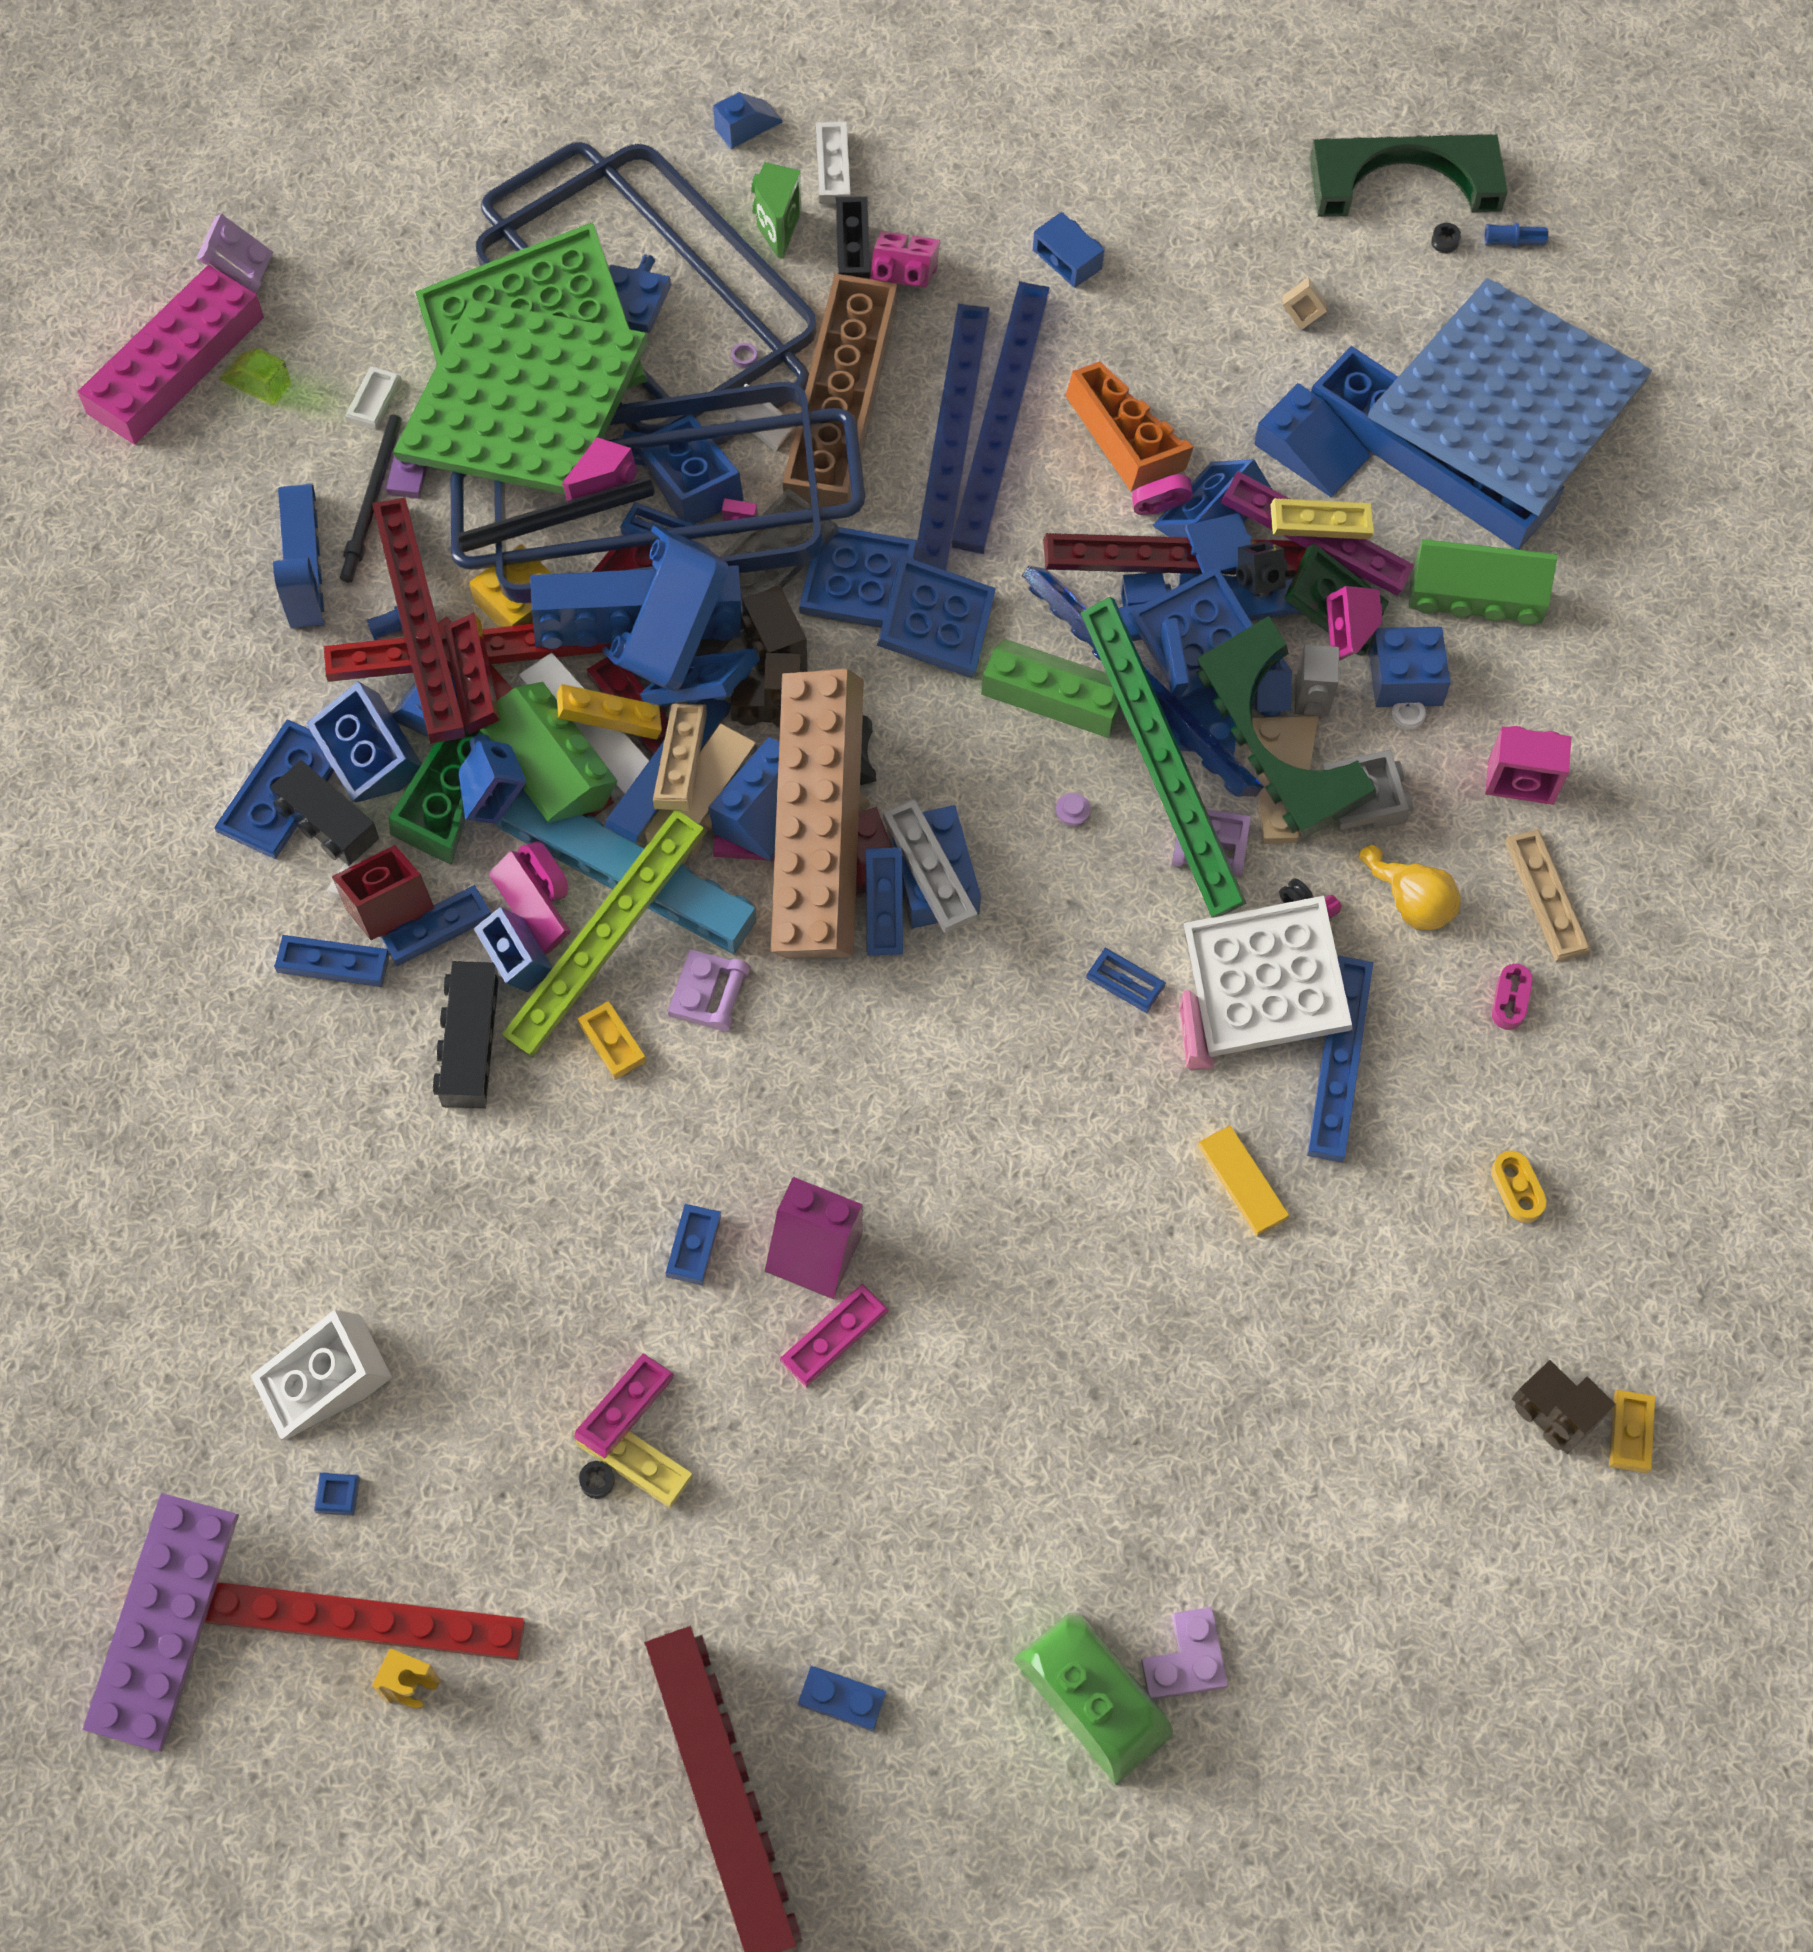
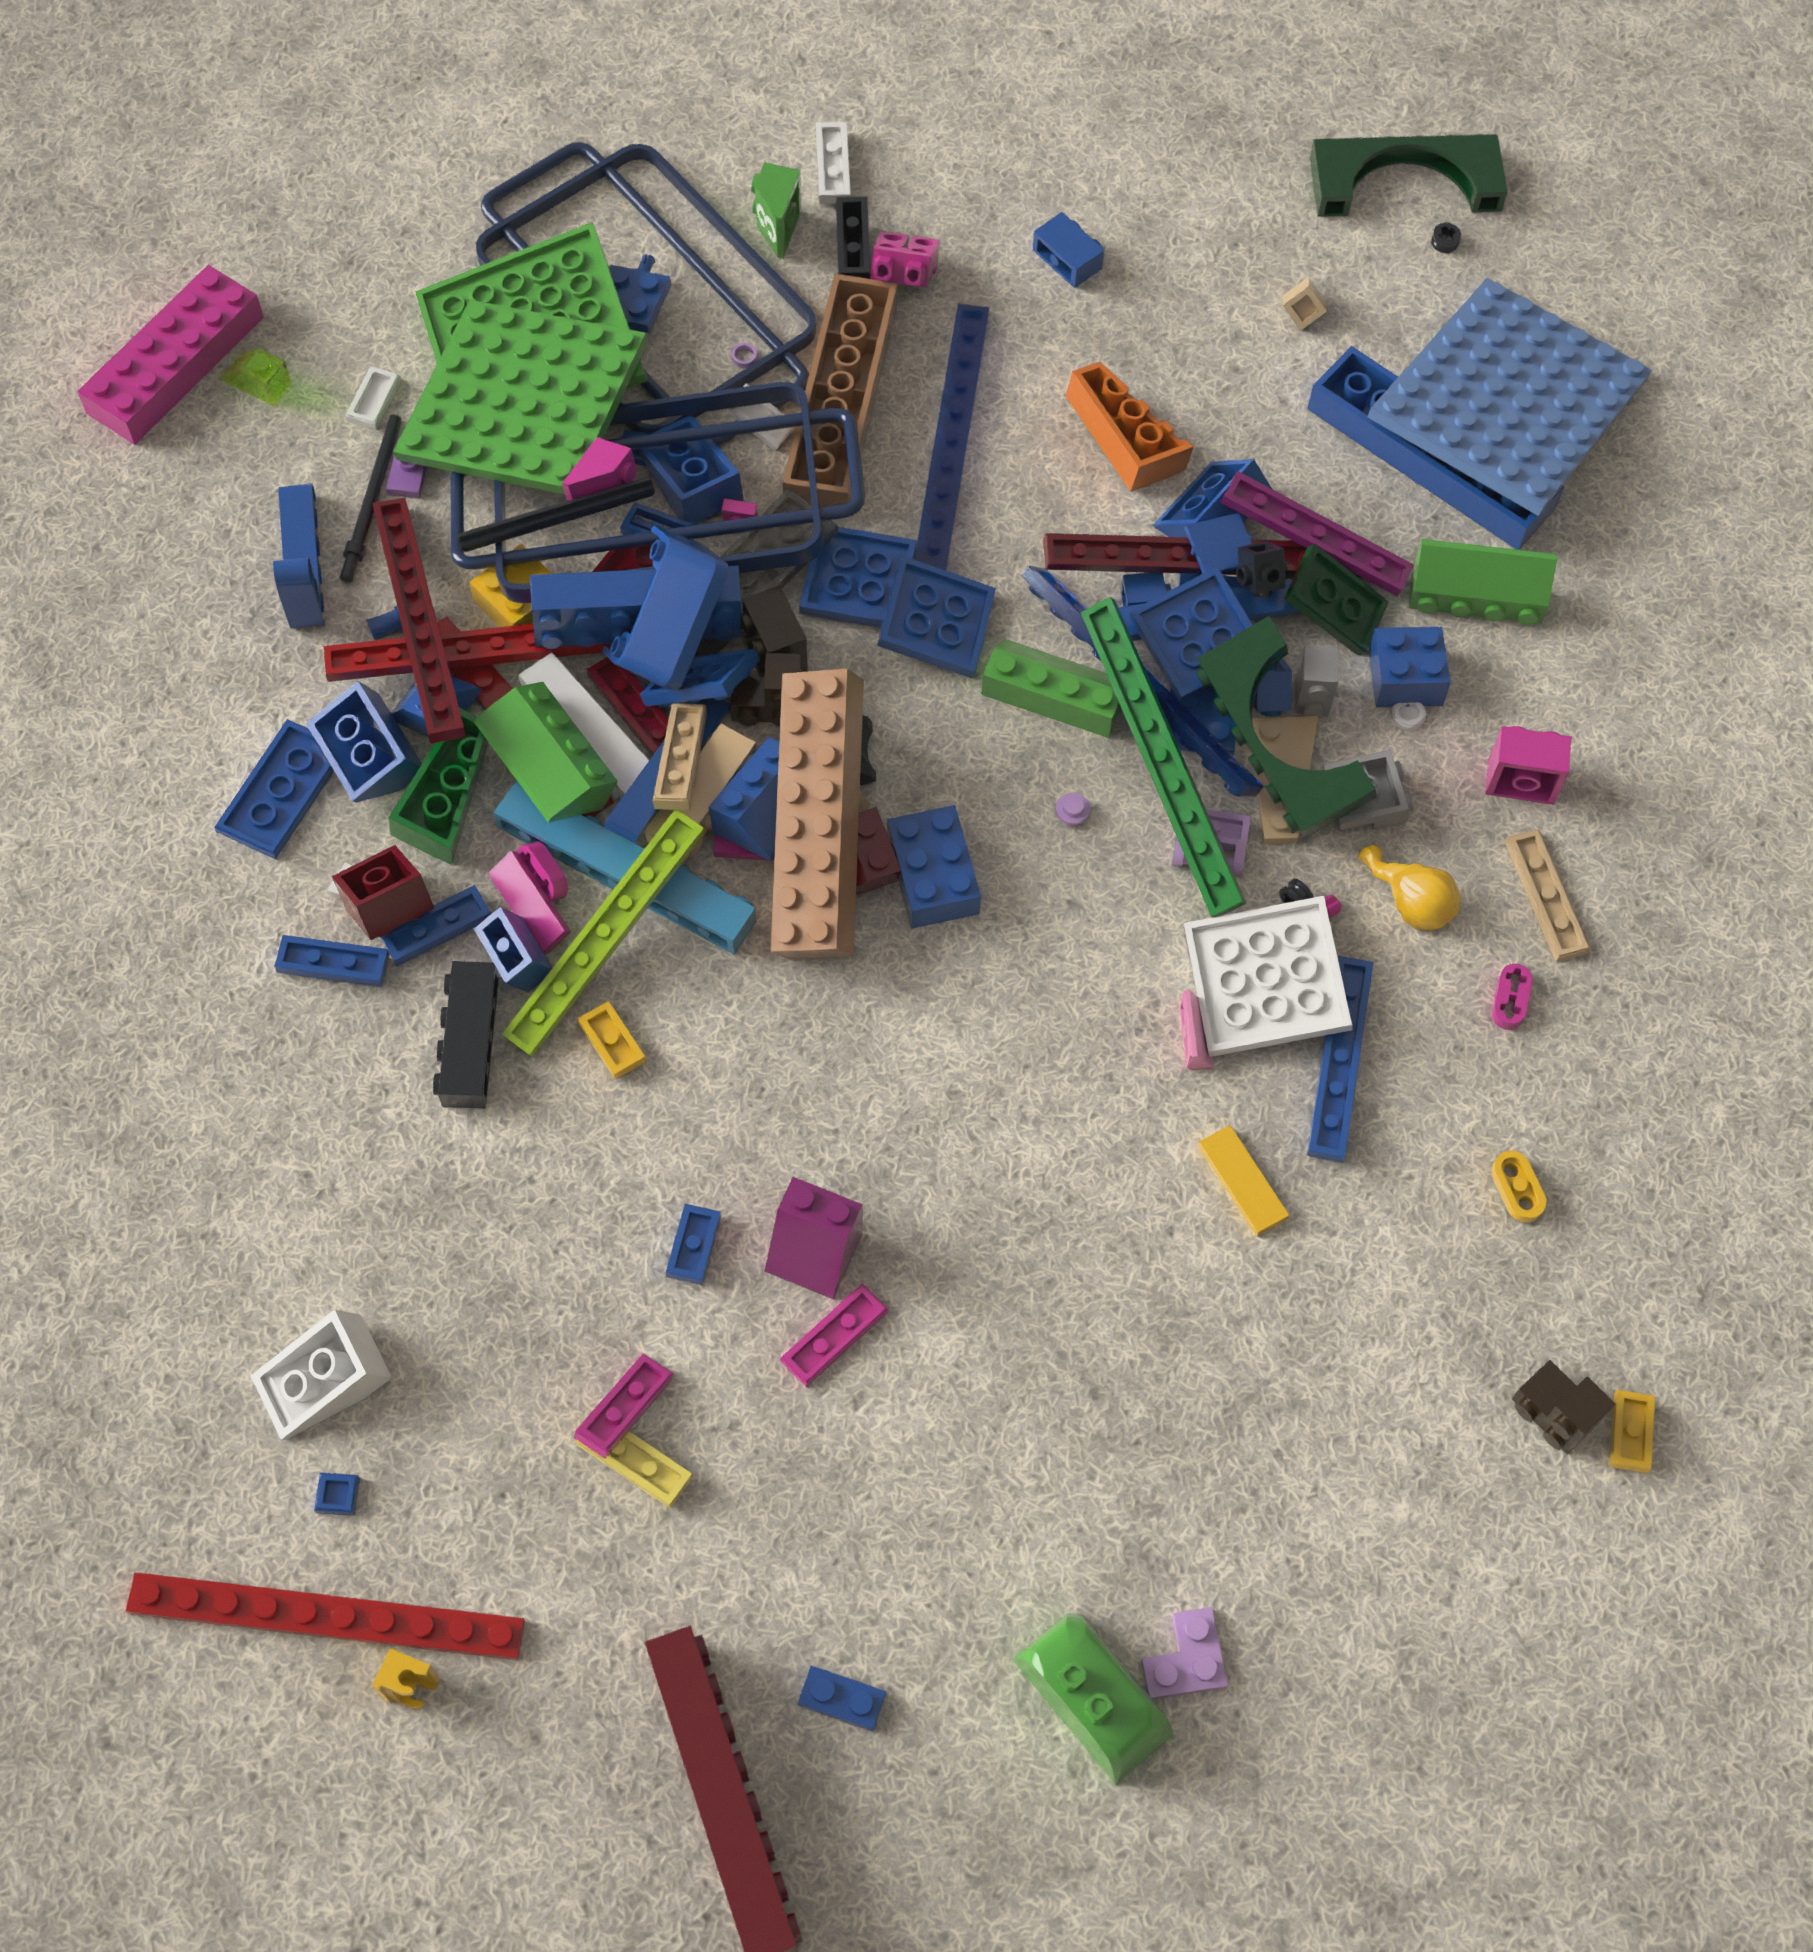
medium lavender plate [82,1493,239,1752] -> none
lavender plate [197,214,273,294] -> none
black brick [270,760,379,866] -> none
dark red plate [444,613,501,734] -> none
blue torso [459,734,526,824] -> none
yellow plate [557,684,662,740] -> none
black bush [579,1461,615,1499] -> none
lavender plate [668,949,751,1032] -> none
blue slope [713,92,783,149] -> none
blue plate [865,847,903,956] -> none
light grey plate [883,799,978,934] -> none
clear blue plate [952,281,1050,554] -> none
blue tile [1086,947,1166,1013] -> none
dark pink beam [1132,474,1193,515] -> none
blue tile [1160,618,1190,696] -> none
blue slope [1254,383,1371,498] -> none
light yellow plate [1270,498,1374,539] -> none
dark pink slope [1326,586,1382,661] -> none
blue axle [1484,222,1549,248] -> none

